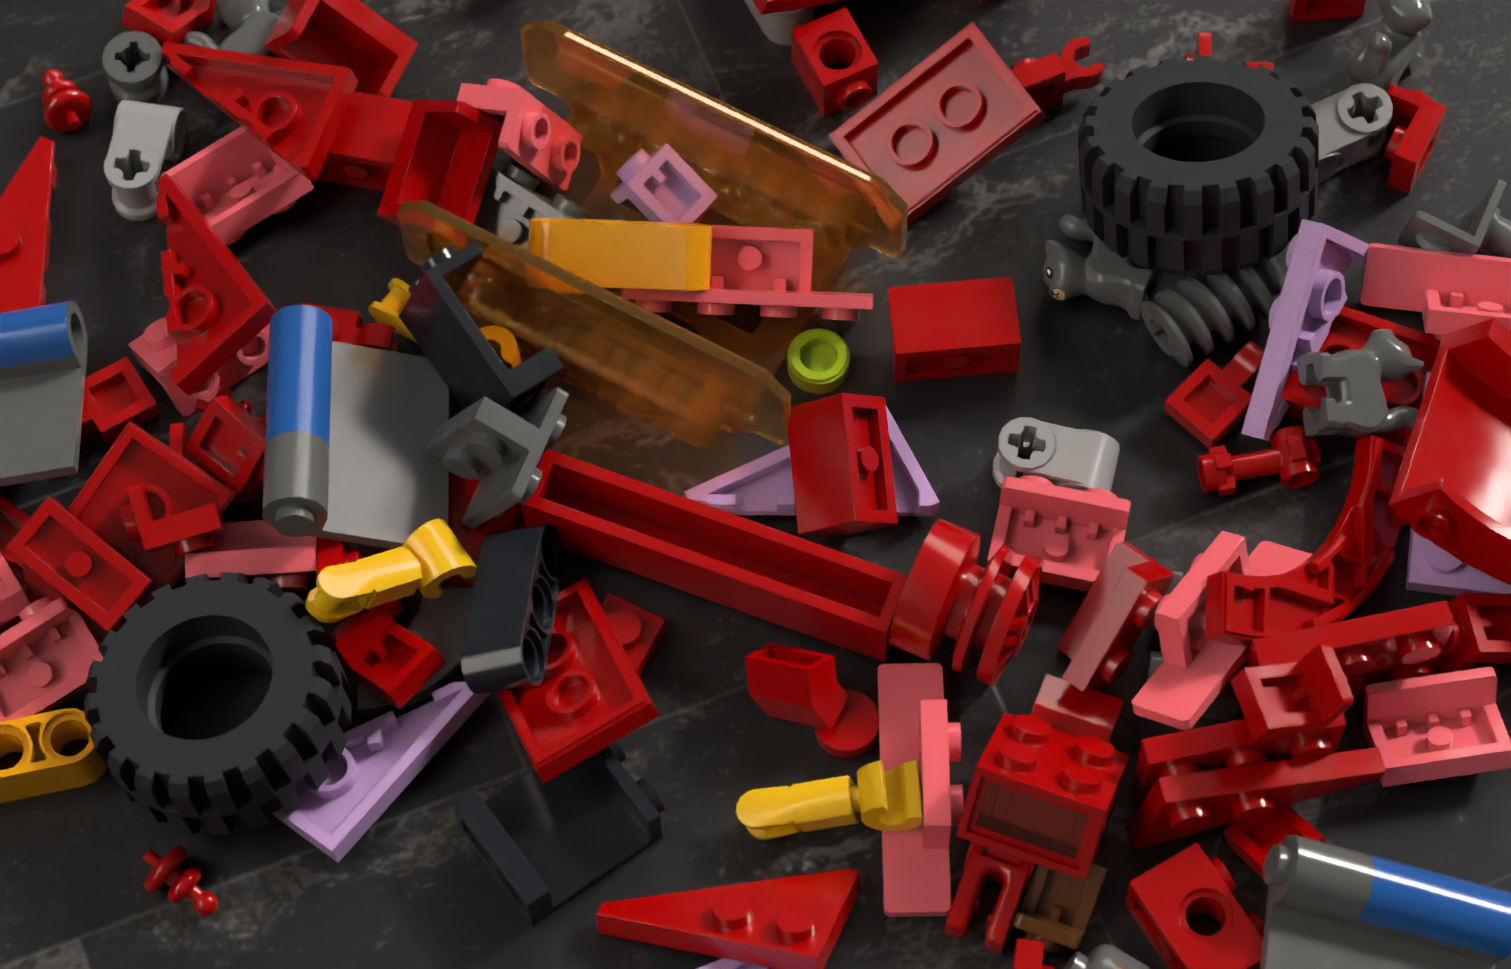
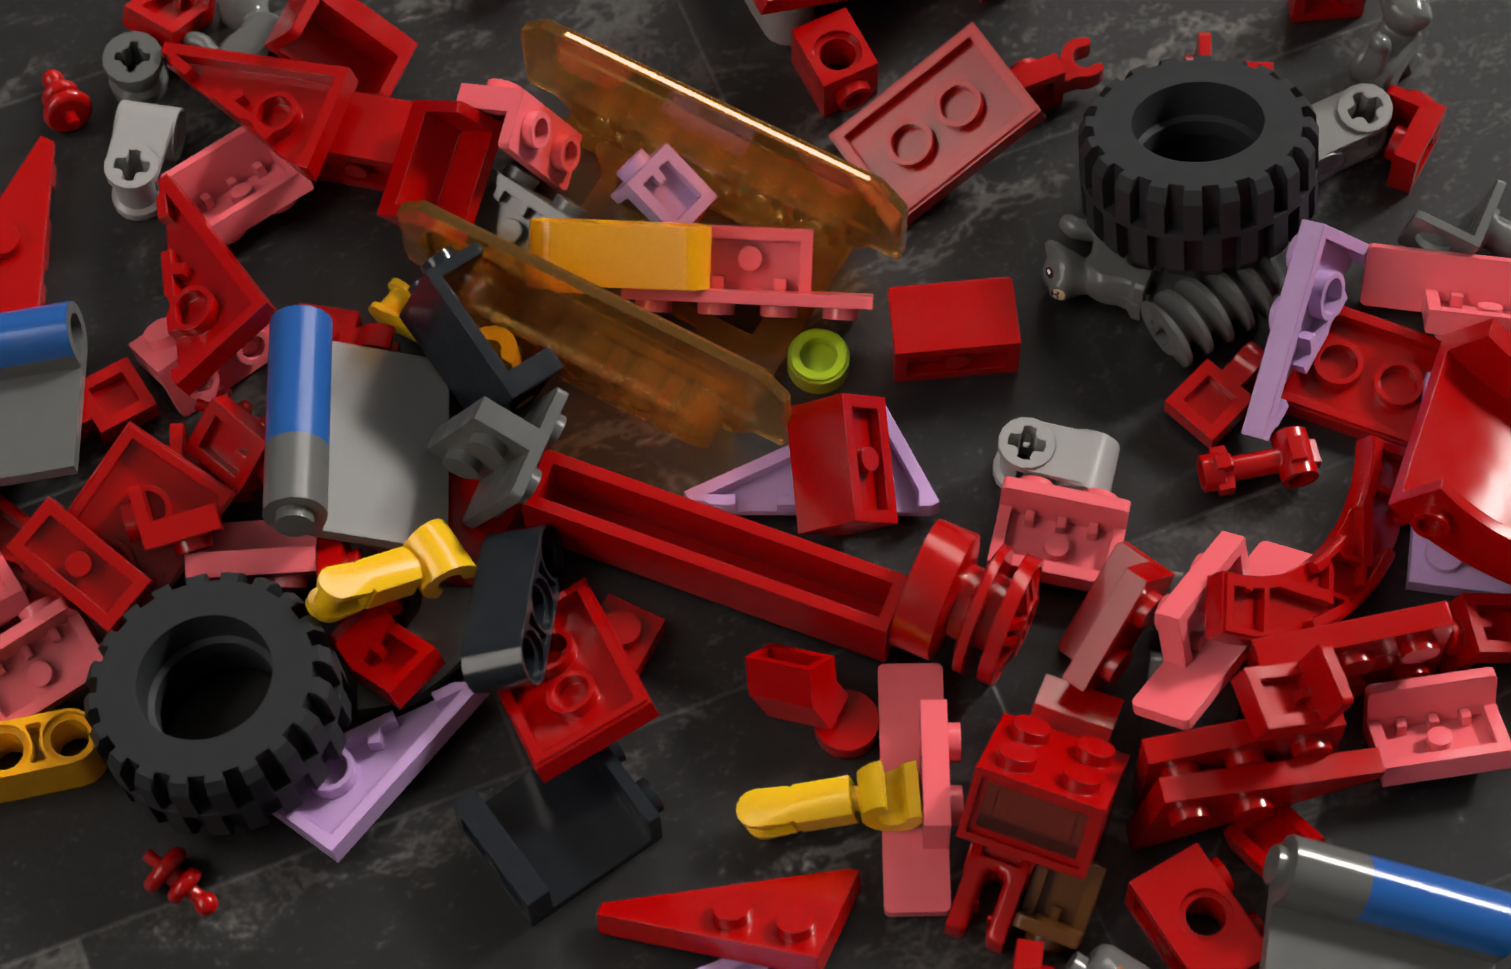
dark grey animal [1297,329,1424,437] -> none

